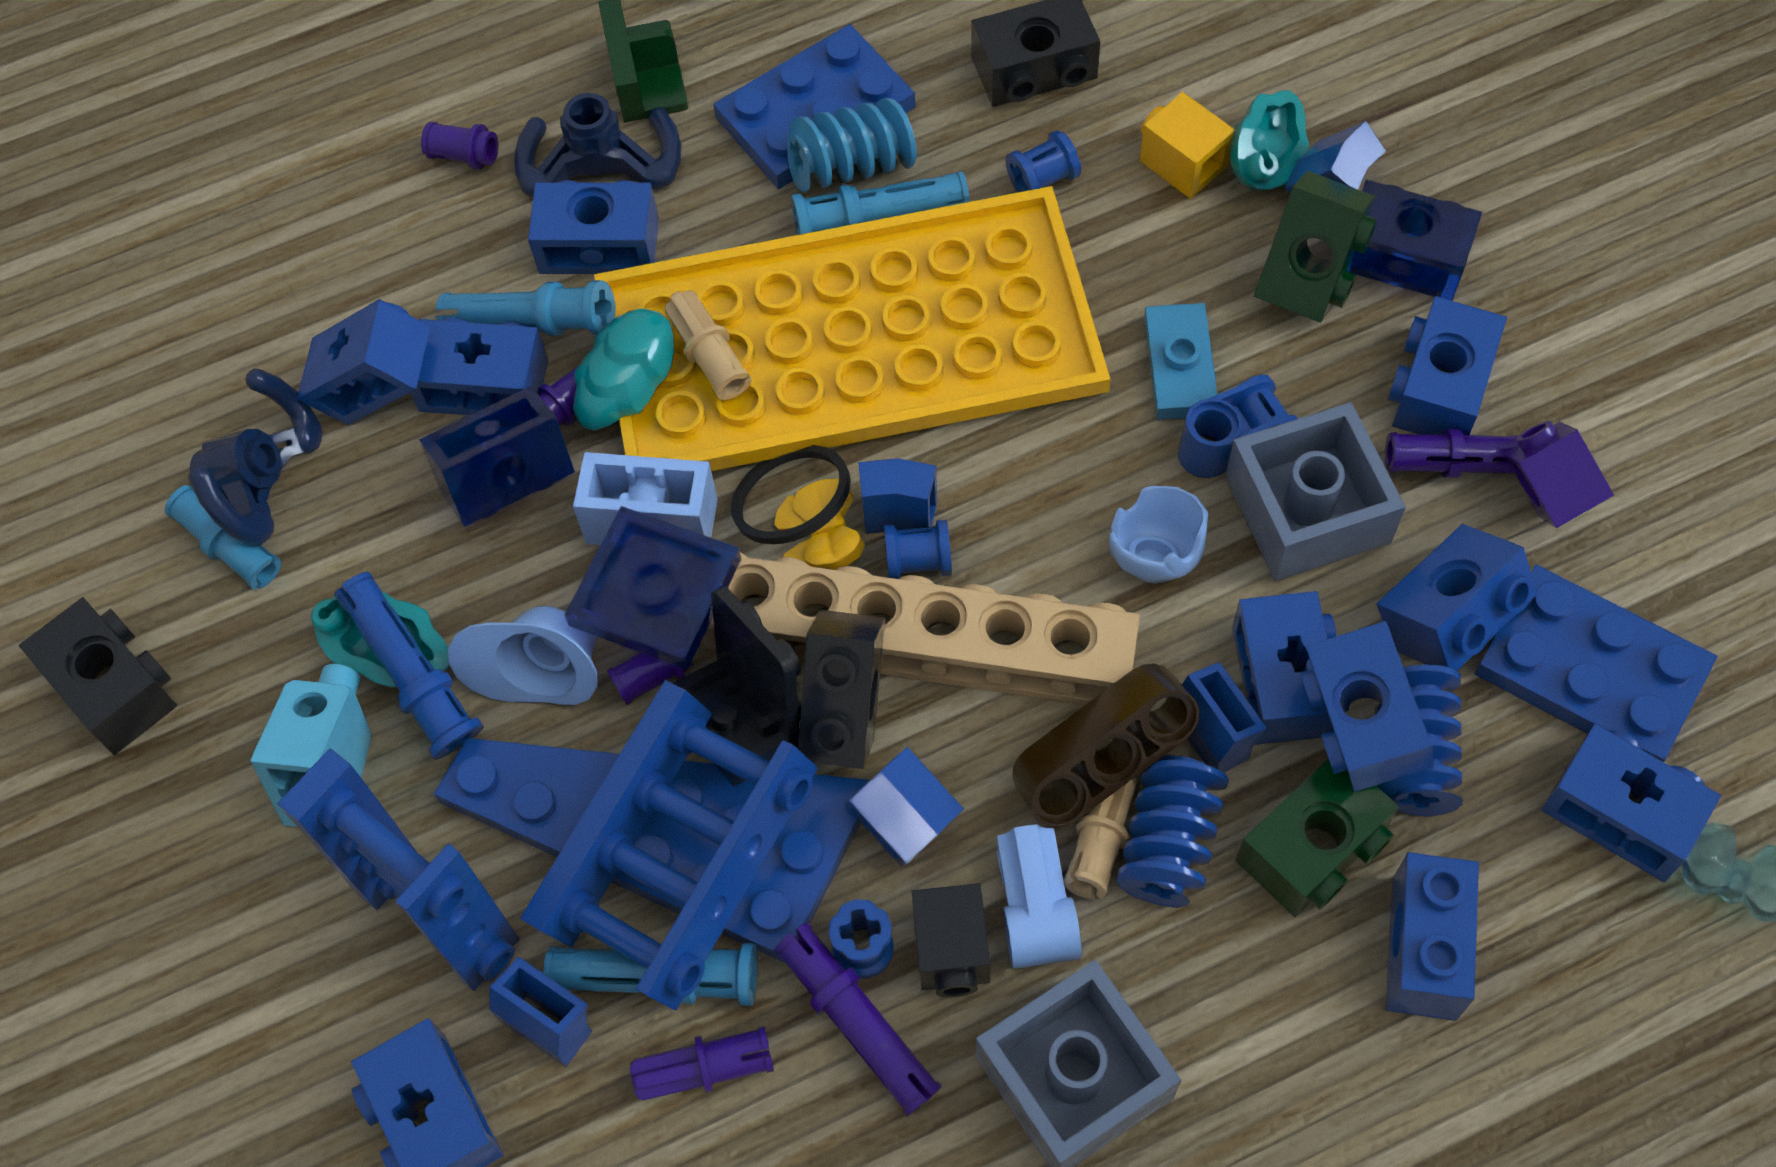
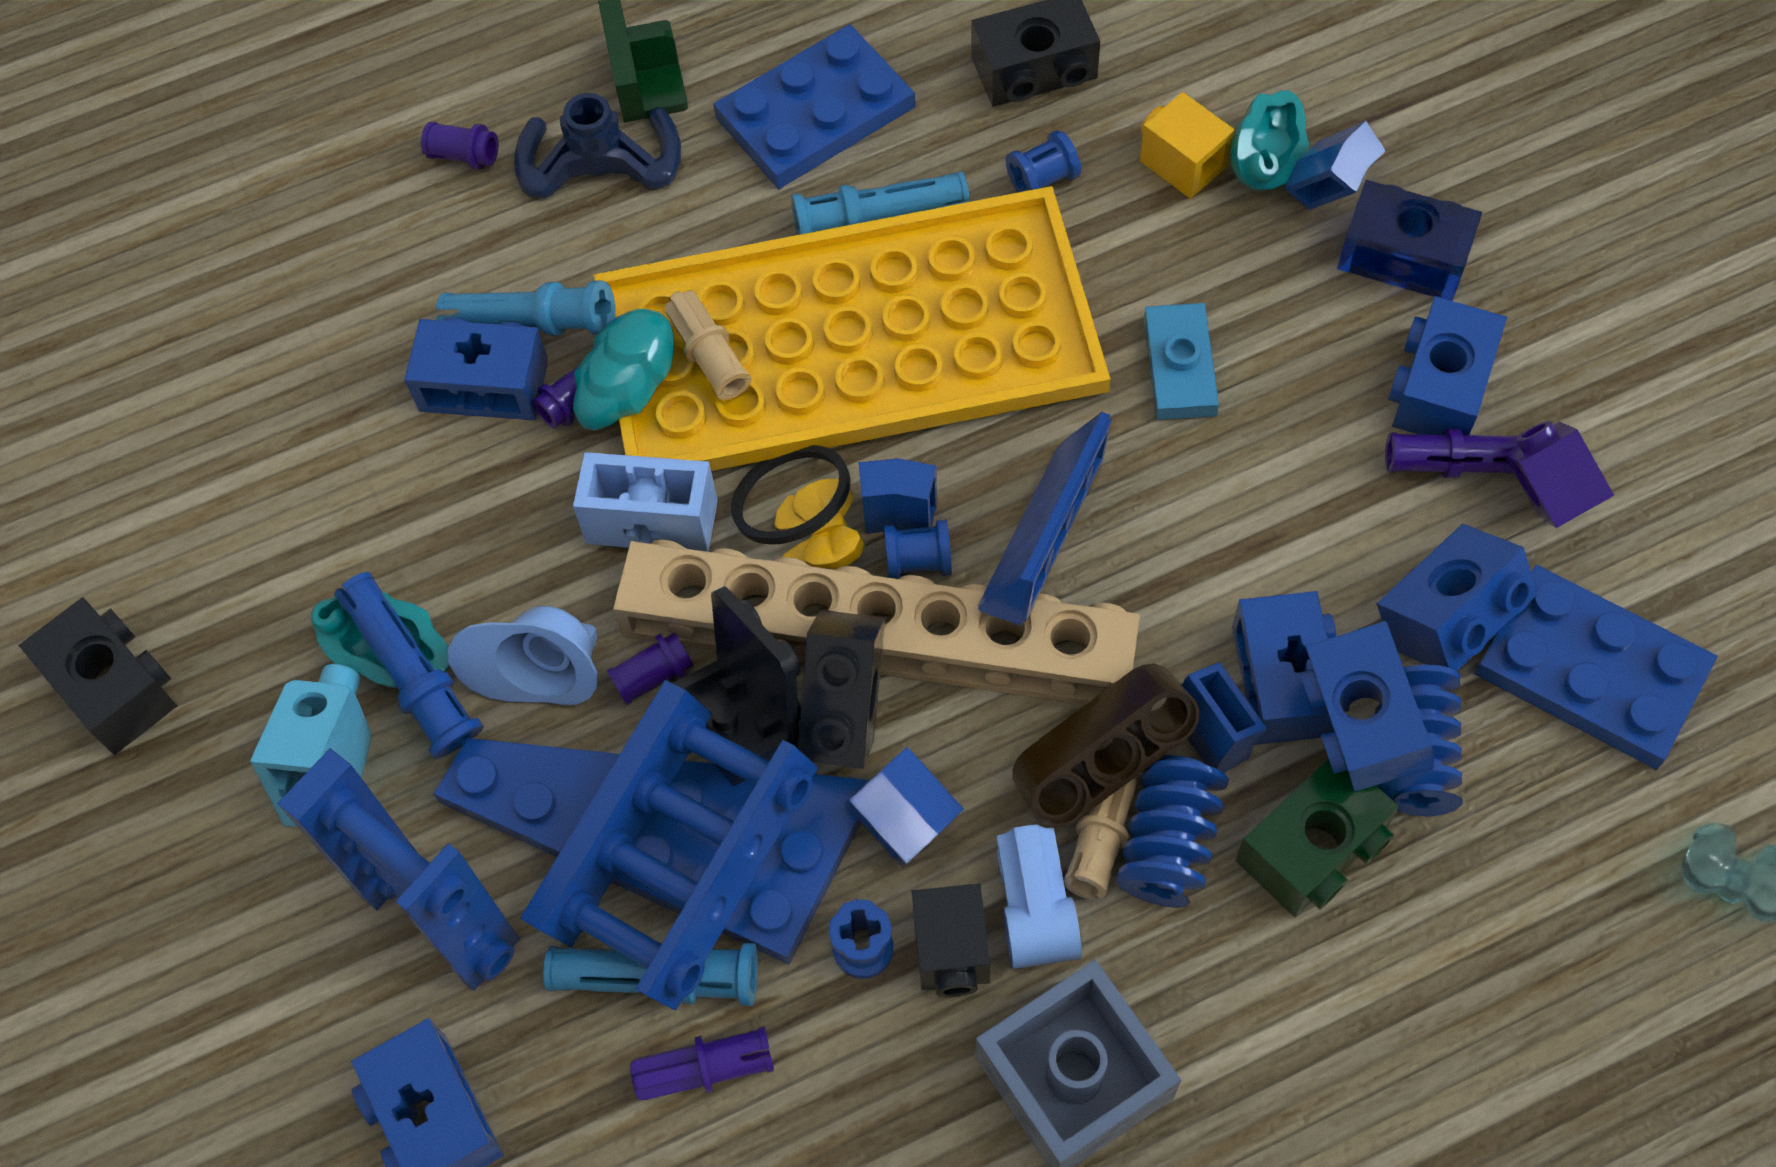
dark azure pin [165,485,282,590] -> none
dark blue piece [188,368,323,546] -> none
blue brick [297,299,430,425] -> none
clear blue brick [419,386,575,527] -> none
blue piece [489,956,592,1067] -> none
blue brick [528,180,659,274] -> none
clear blue plate [564,506,742,670] -> none
dark purple pin [774,922,942,1117] -> none
dark azure piece [787,98,917,193] -> none
light blue hair [1109,486,1208,584] -> none
blue piece [1178,375,1299,478] -> none
sand blue brick [1225,402,1406,581] -> none
dark green brick [1253,171,1378,323] -> none
blue brick [1385,852,1479,1021] -> none
blue brick [1541,724,1722,882] -> none
none -> blue slope [978,412,1112,626]

